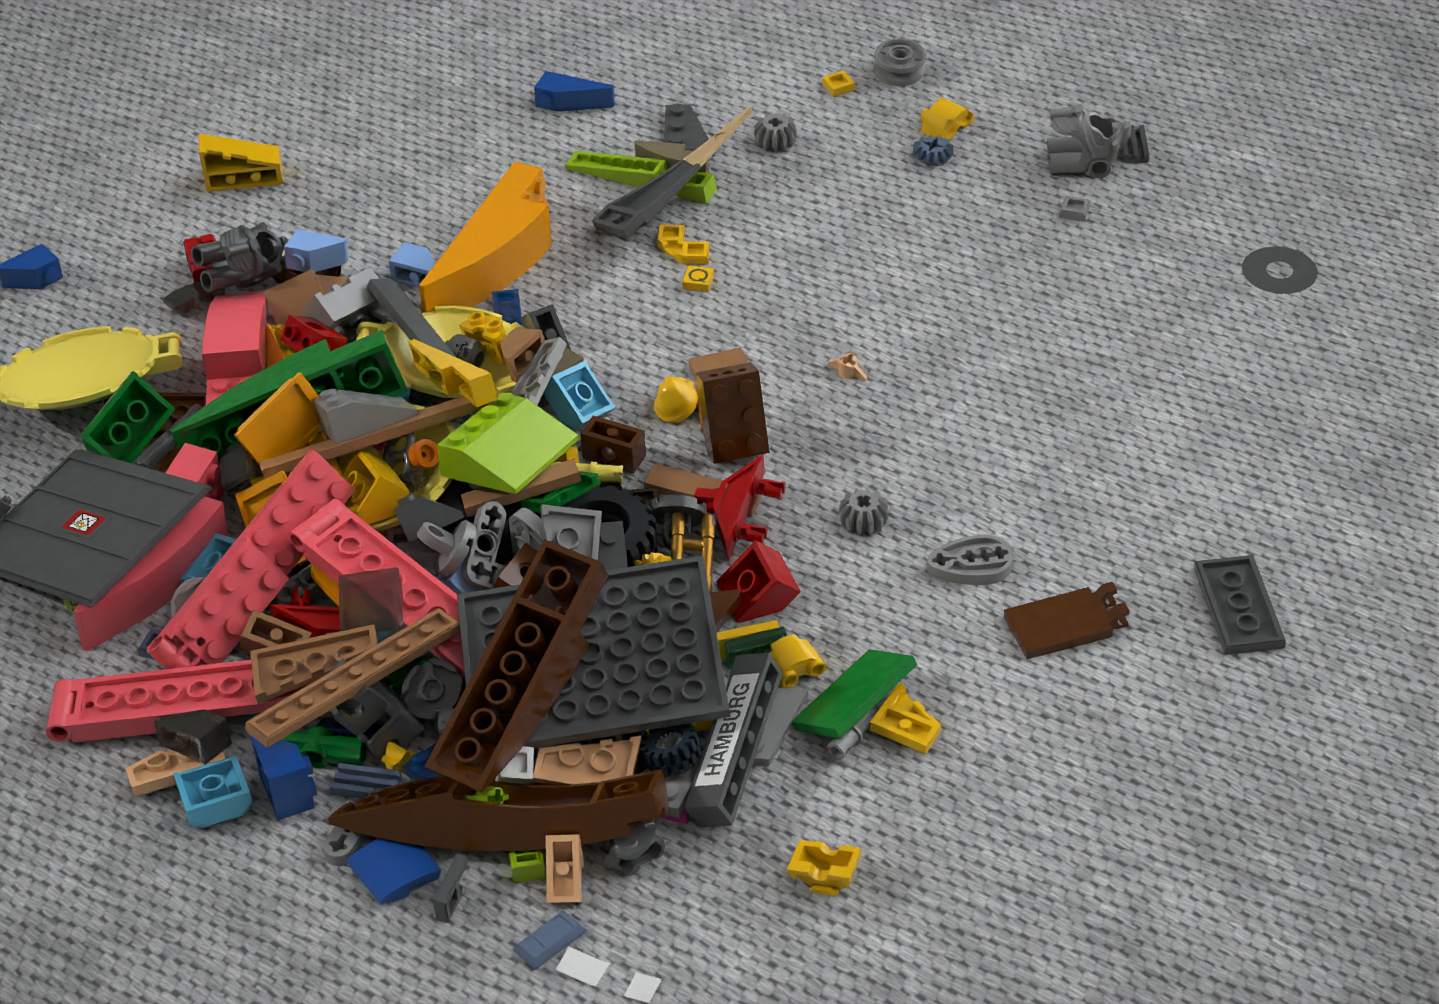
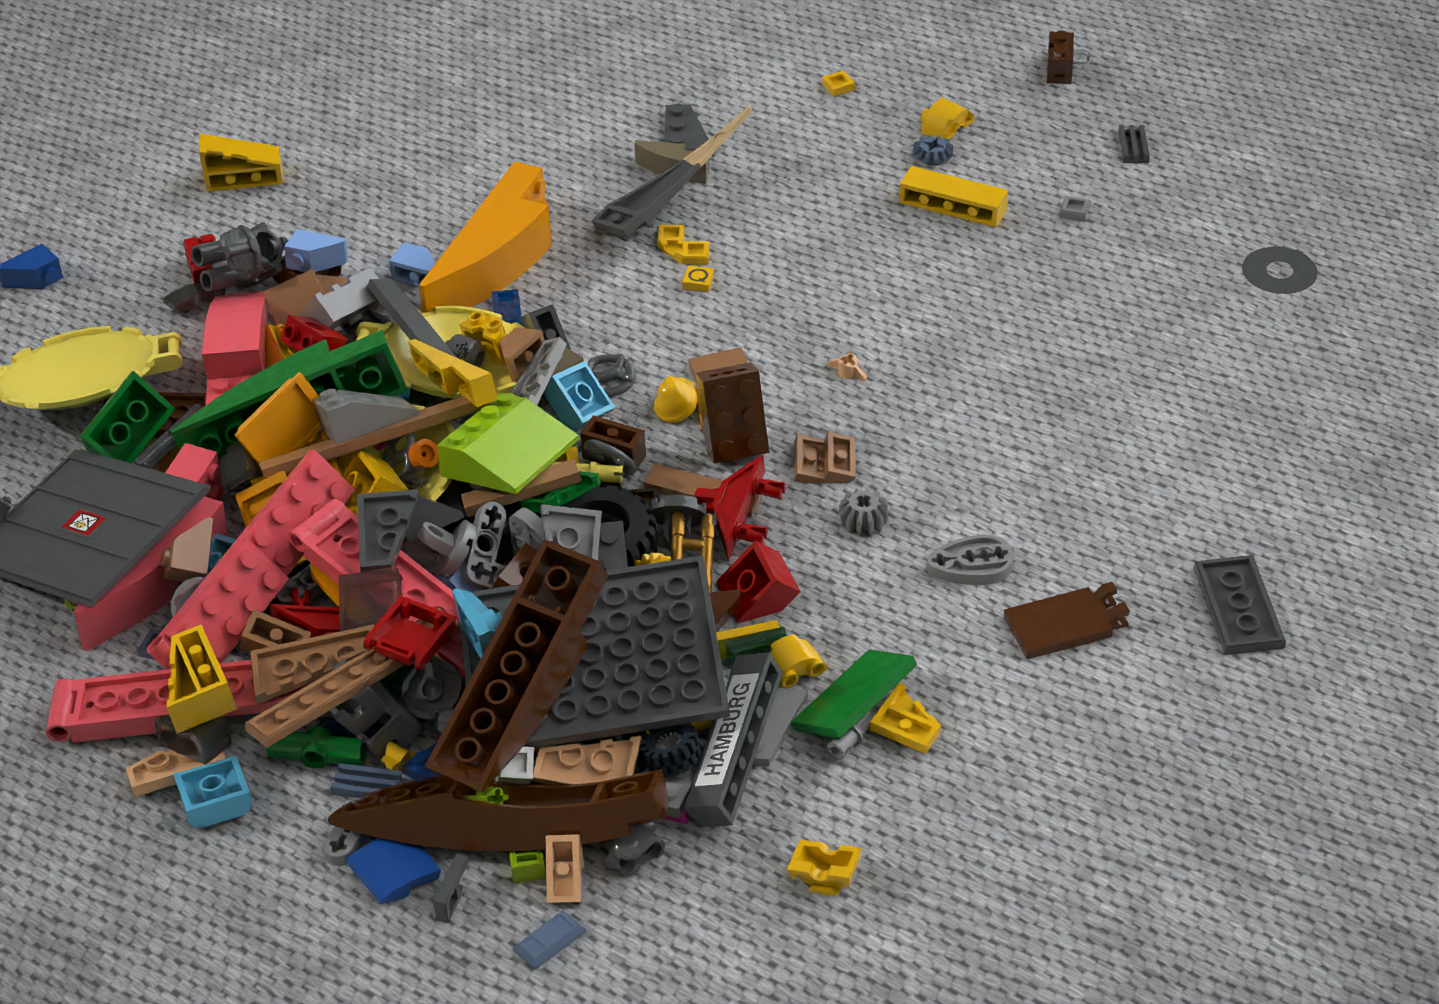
blue slope [250,735,317,820] -> none
blue slope [534,71,615,111] -> none
white sticker [556,947,662,1003] -> none
lime slope [565,151,717,204] -> none
light grey gear [754,113,797,152] -> none
light grey wheel [874,38,926,86] -> none
light grey helmet [1047,104,1131,178] -> none
none -> medium nougat slope [160,517,213,582]
none -> yellow wedge [166,624,237,734]
none -> dark grey wing [357,489,419,574]
none -> red container [363,596,456,670]
none -> medium azure slope [452,588,503,660]
none -> dark grey piece [584,440,636,474]
none -> dark grey piece [587,354,636,397]
none -> medium nougat slope [794,432,856,483]
none -> yellow brick [899,166,1008,228]
none -> reddish brown piece [1047,30,1090,84]

